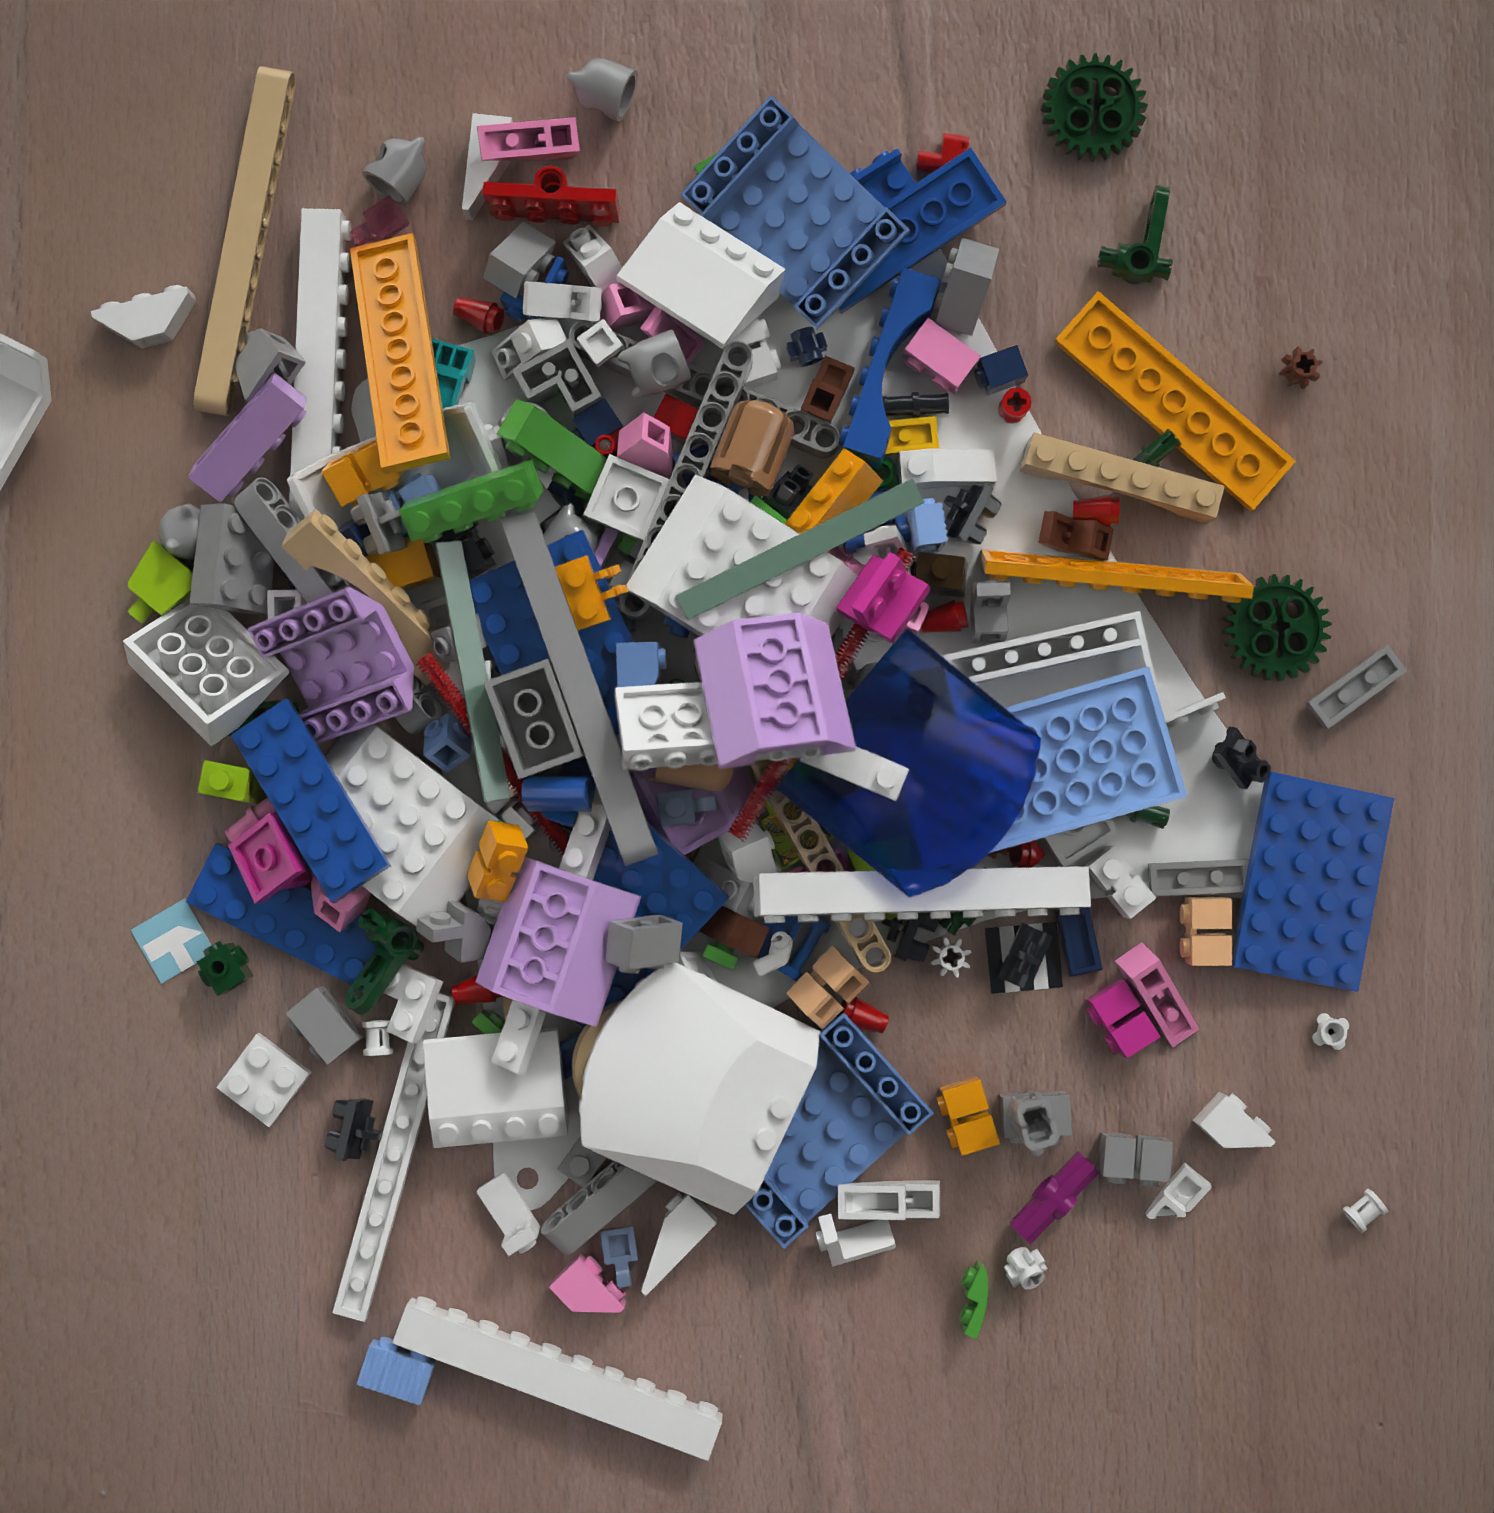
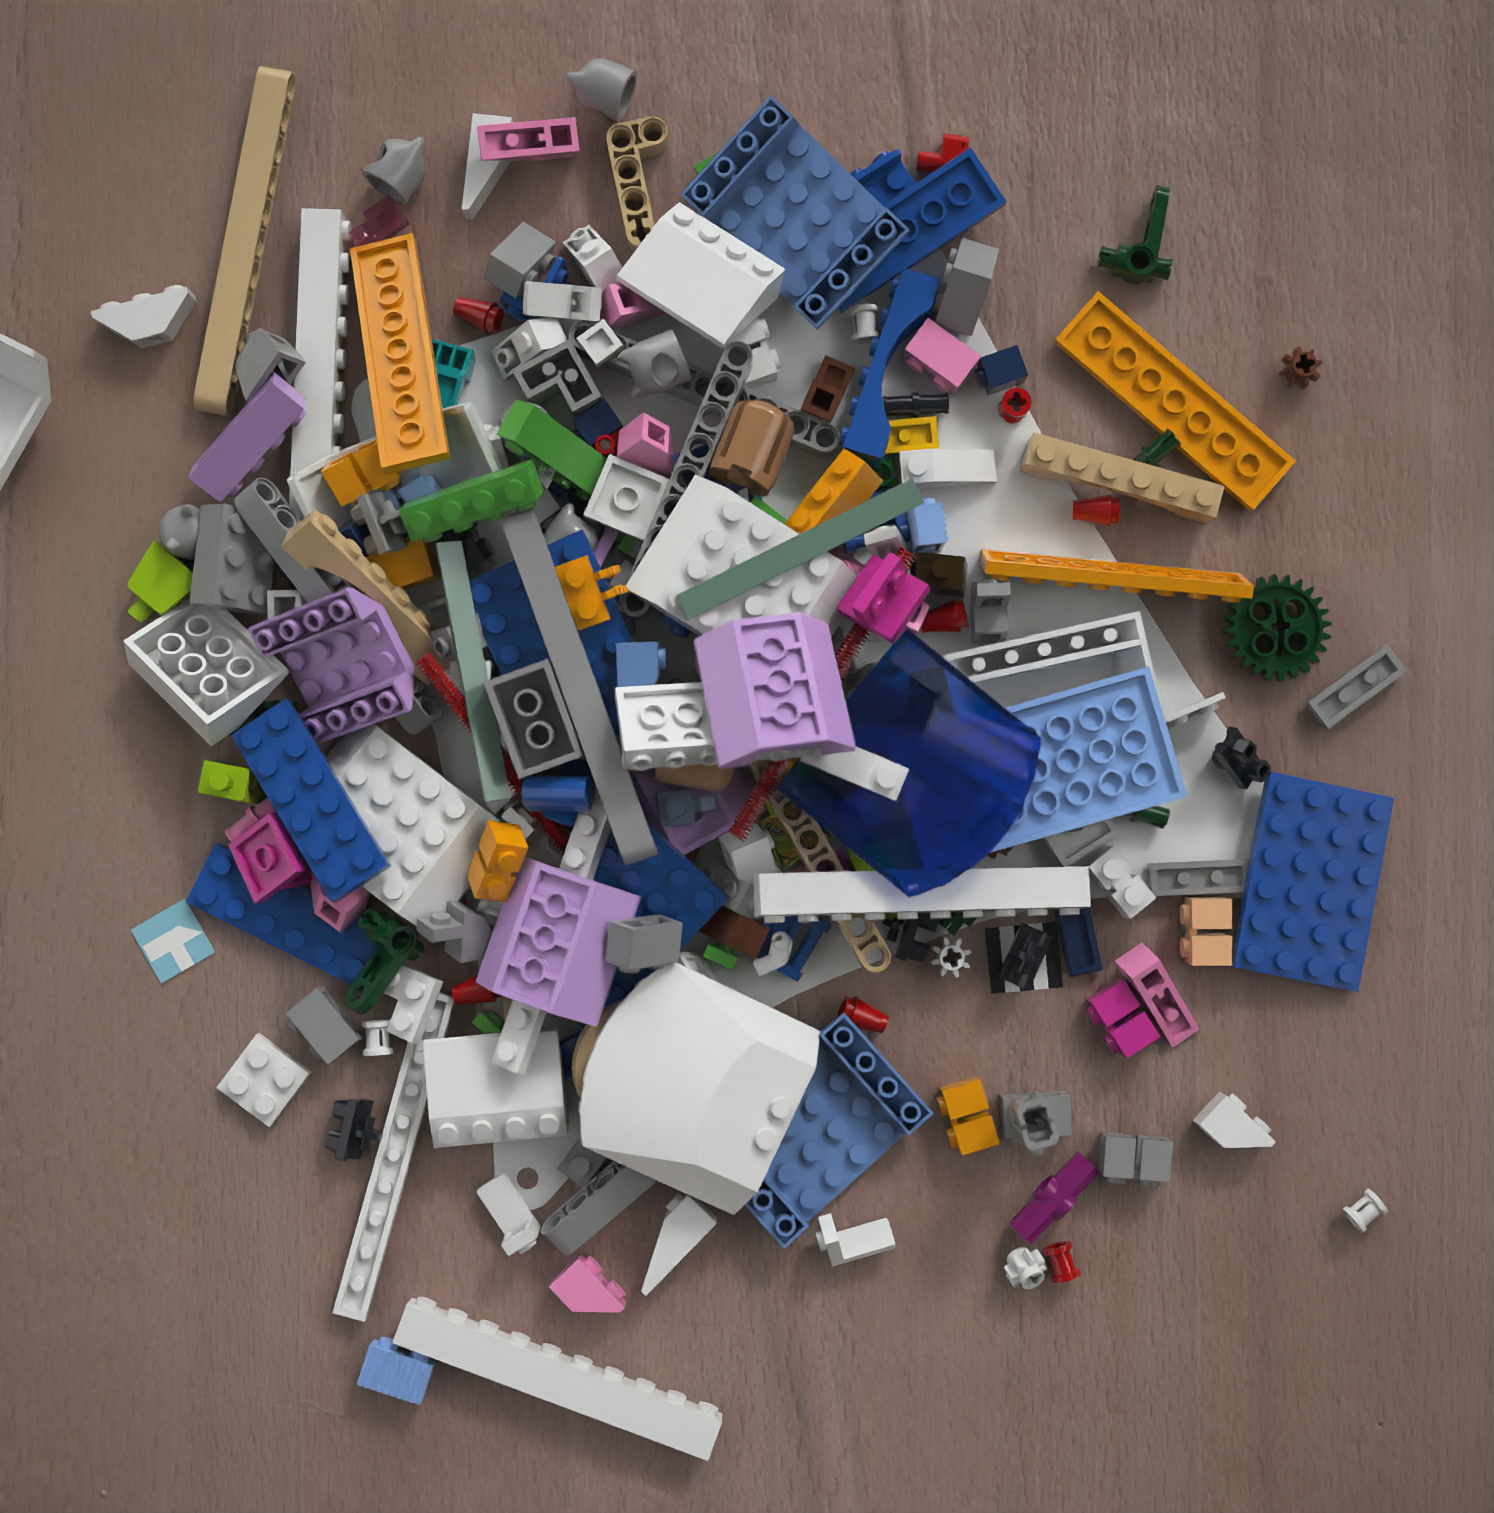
dark green brick [197,941,254,996] -> none
medium blue brick [423,712,472,773] -> none
red plate [483,166,620,226] -> none
sand blue plate [600,1225,639,1288] -> none
bright pink slope [640,306,705,364] -> none
red brick [653,393,699,445] -> none
black hips [761,464,814,520] -> none
dark blue gear [786,327,828,367] -> none
light nougat piece [786,945,869,1029] -> none
white slope [838,1180,941,1220] -> none
black hips [943,484,1002,545] -> none
bright green slope [959,1260,988,1339] -> none
red plate [1009,840,1045,868] -> none
copper slope [1038,511,1114,560] -> none
dark green gear [1040,53,1148,162] -> none
white slope [1146,1163,1211,1219] -> none
white plate [1312,1013,1349,1050] -> none
none -> tan beam [606,117,668,253]
none -> white bush [848,304,880,344]
none -> red bush [1042,1241,1081,1283]

